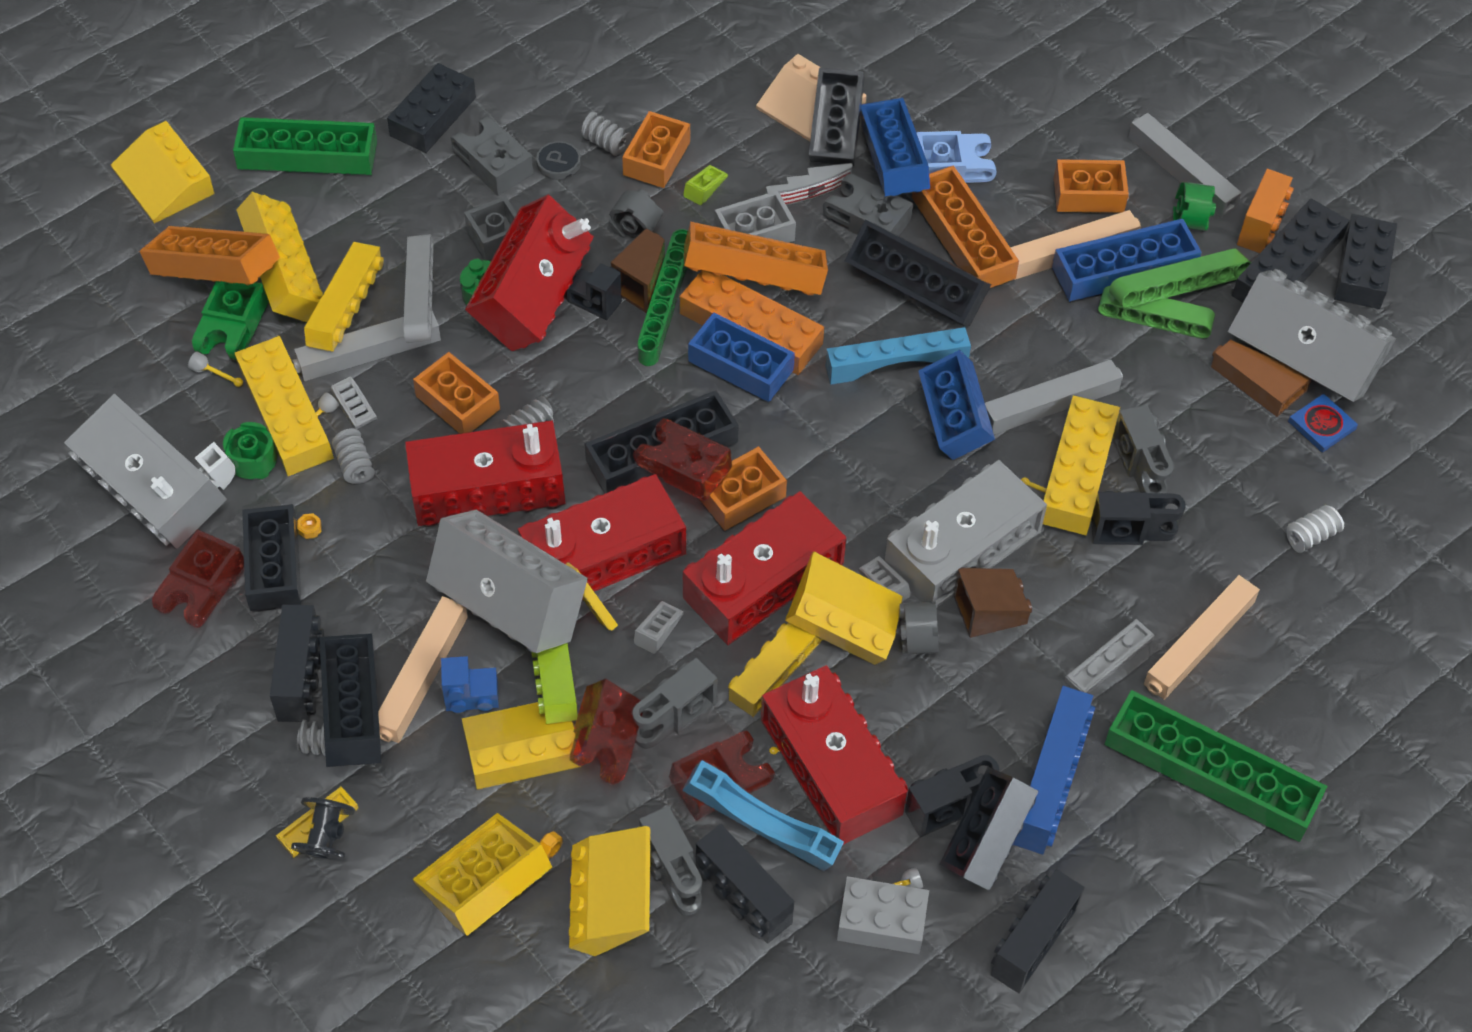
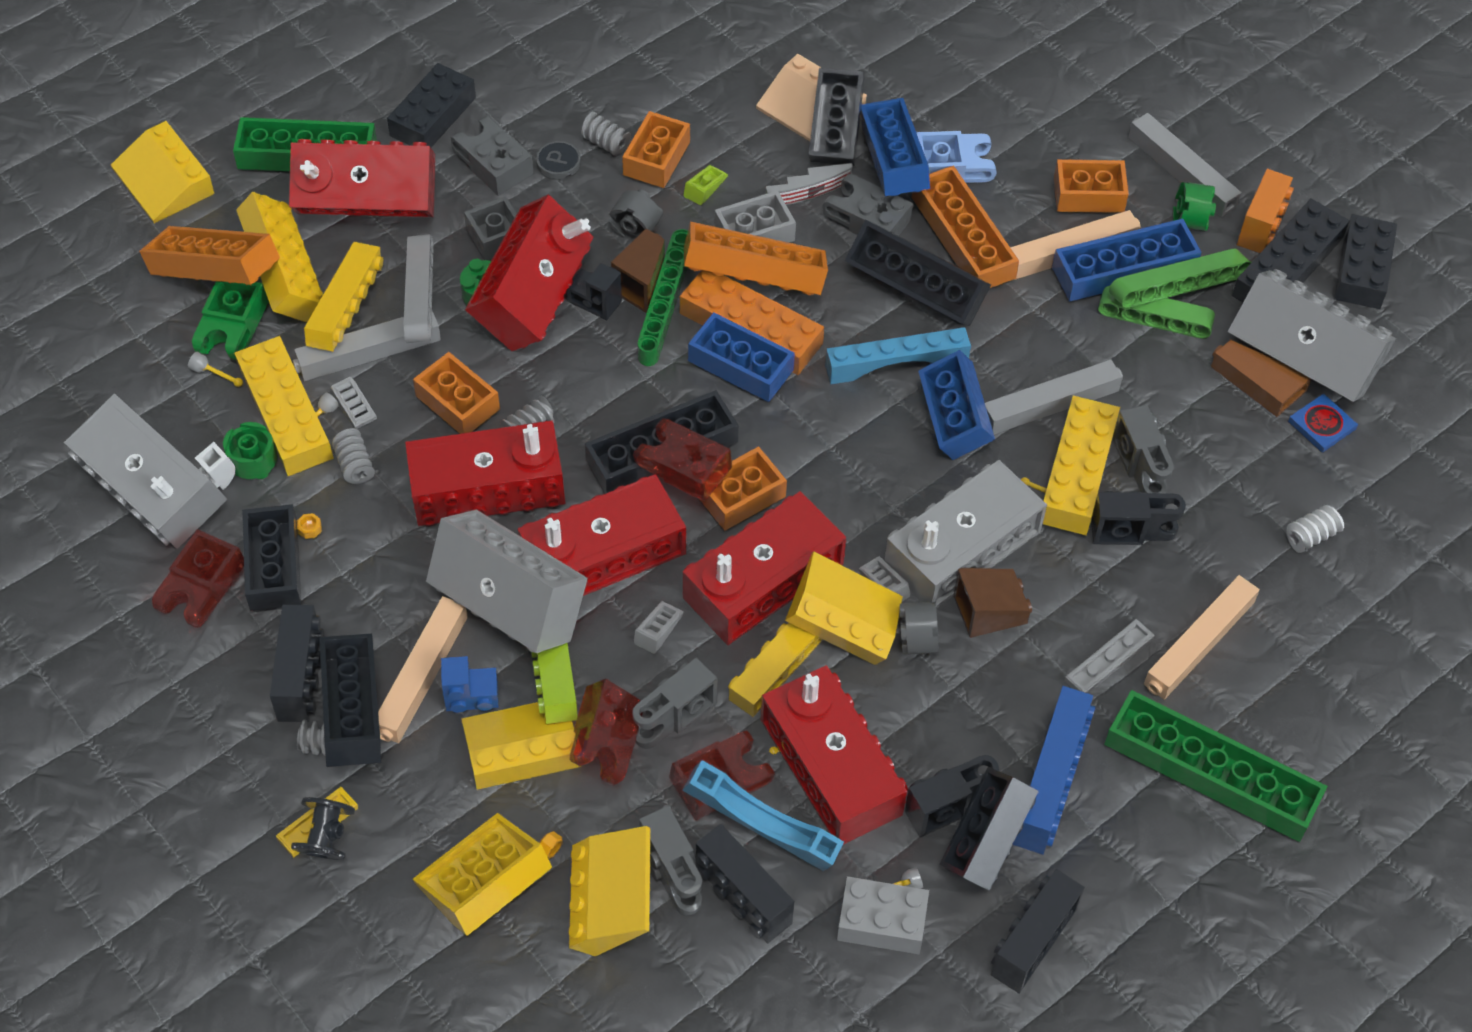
yellow tile [566,563,618,631] -> none
none -> red piece [289,139,435,217]

